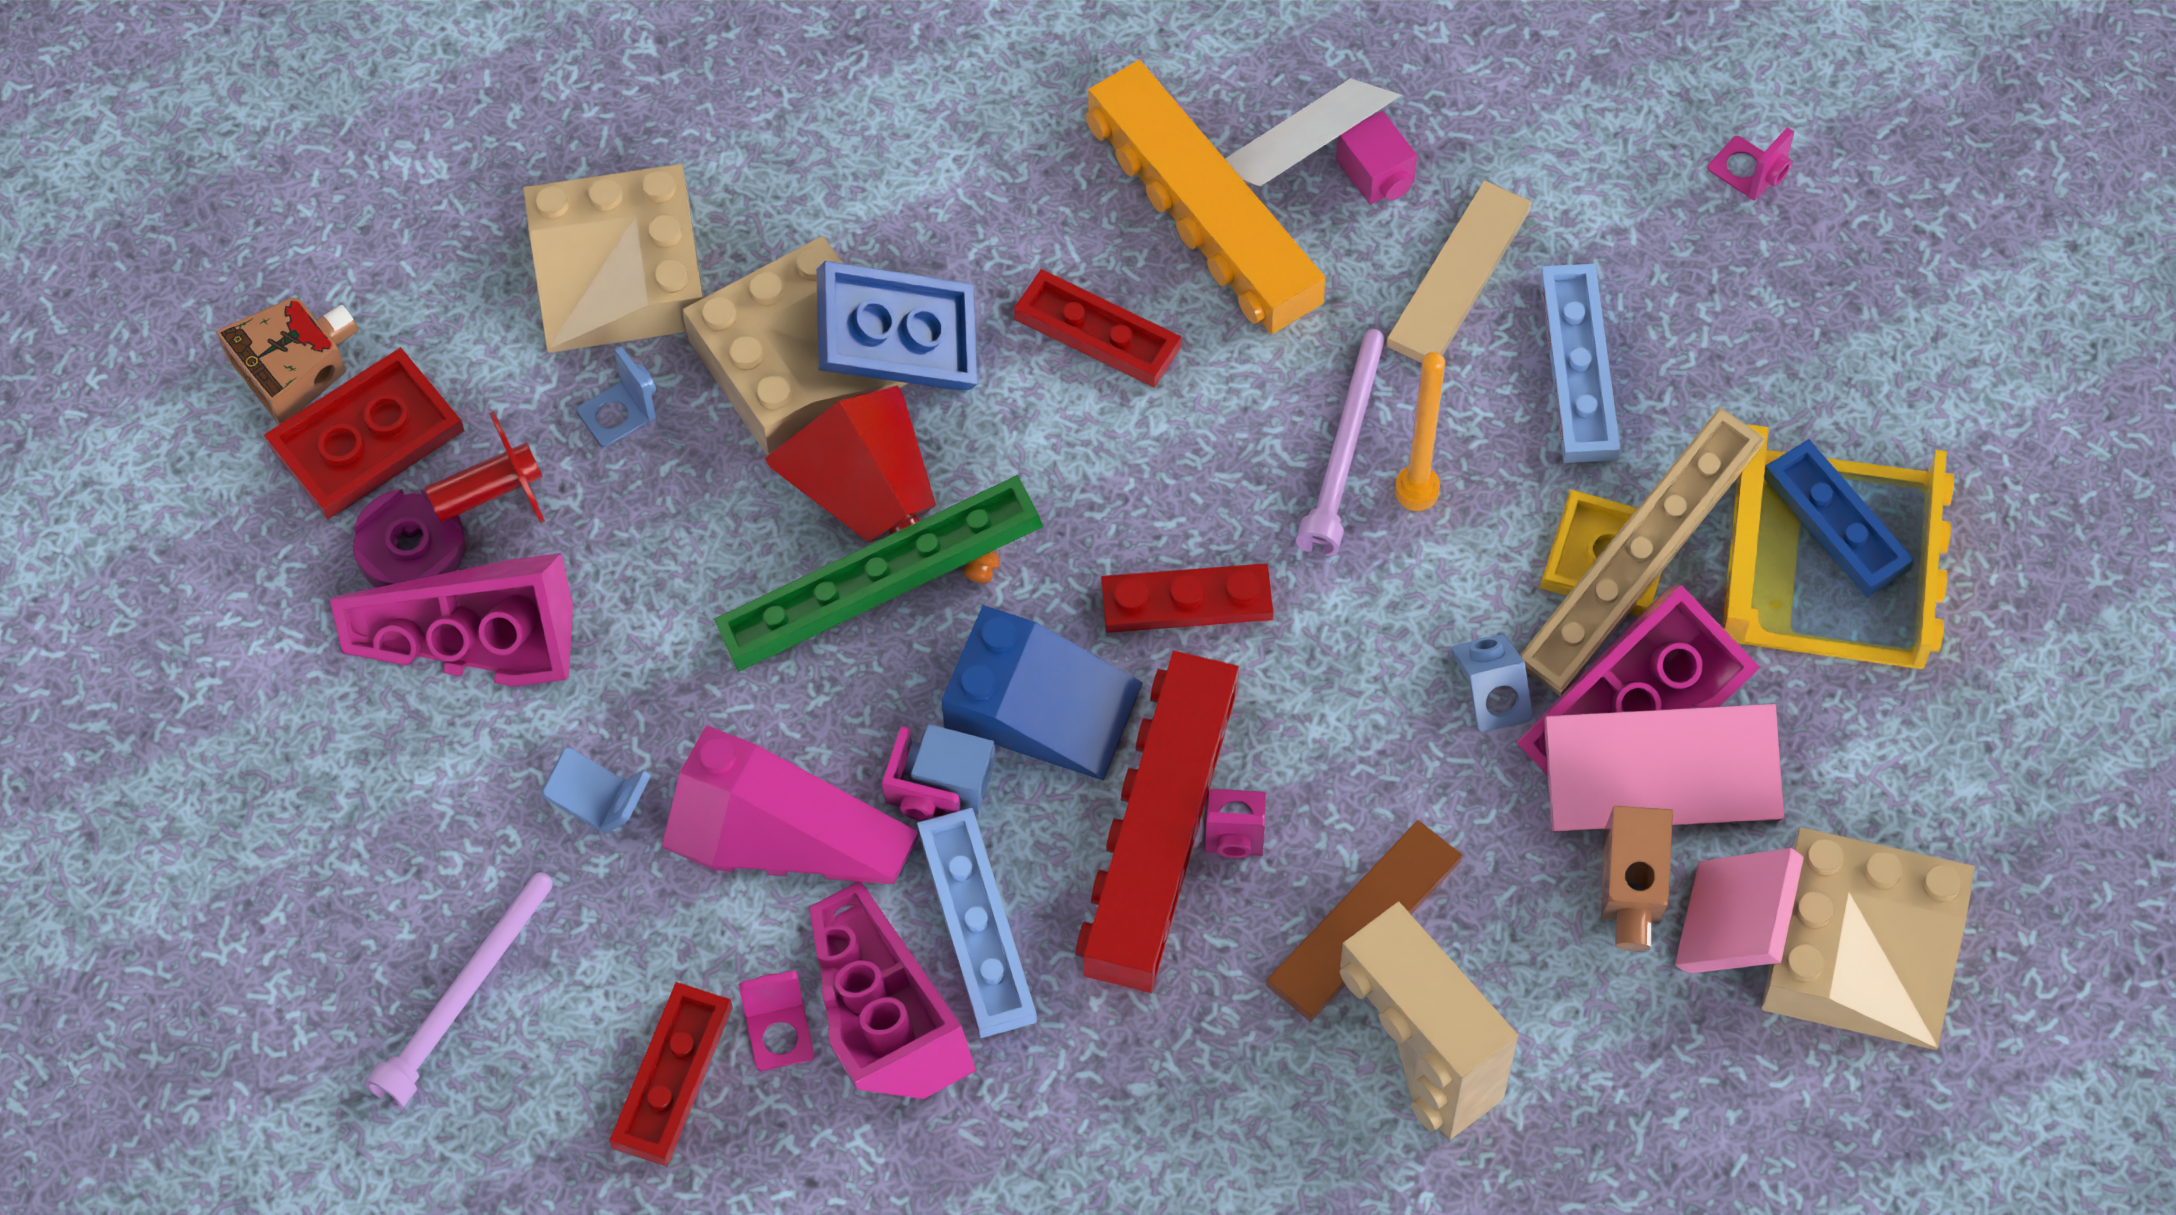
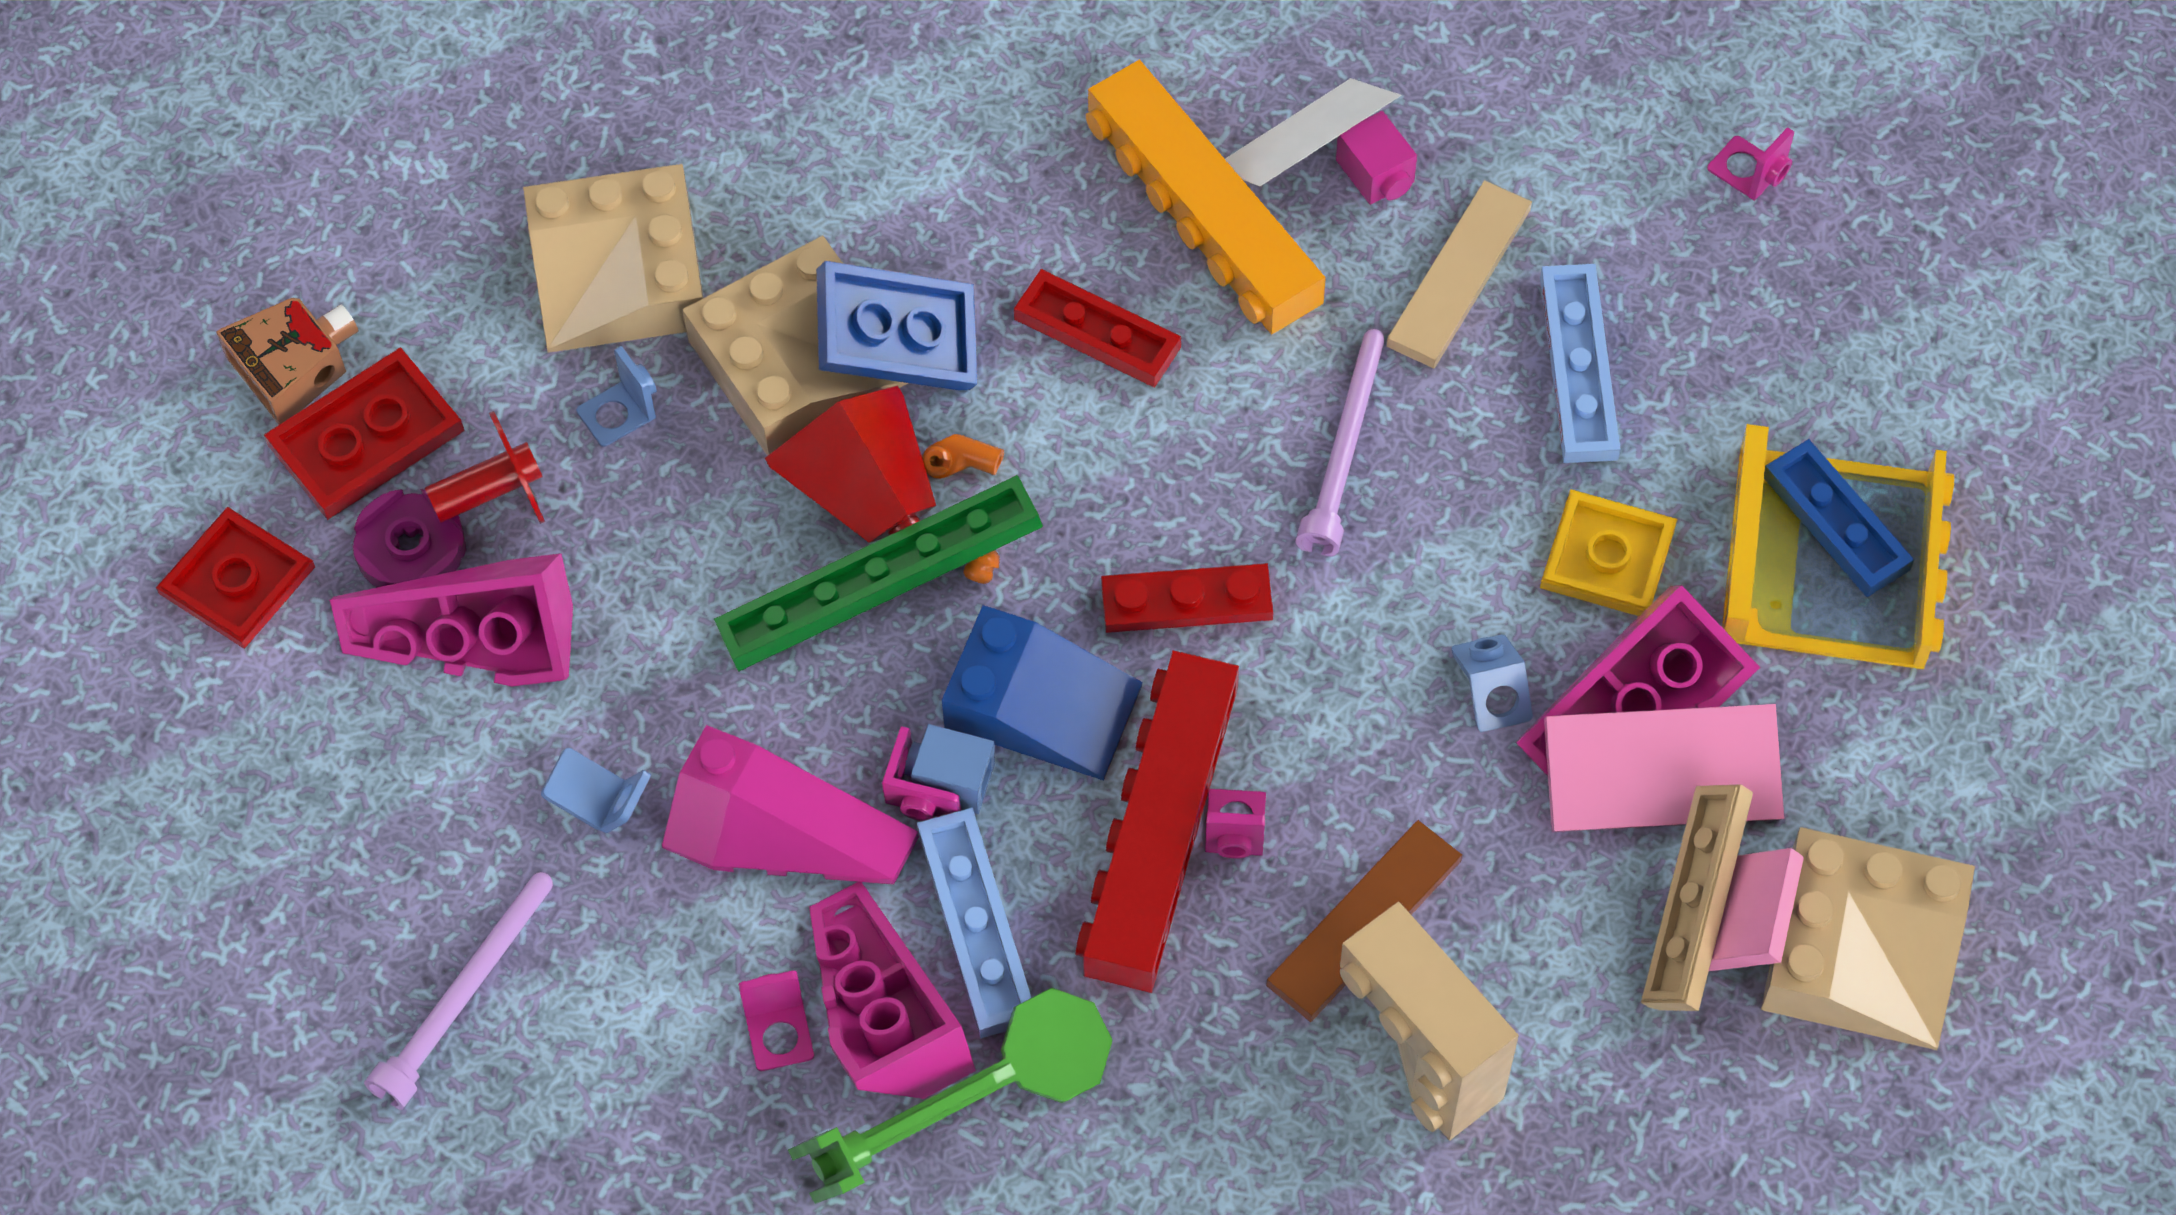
red plate [609,982,733,1167] -> none
light orange piece [1395,352,1445,511] -> none
tan tile [1520,407,1765,696] -> none
nougat torso [1601,806,1673,951] -> none
none -> red tile [156,507,315,649]
none -> bright green piece [788,988,1113,1204]
none -> orange arm [922,434,1004,479]
none -> tan tile [1641,784,1753,1011]

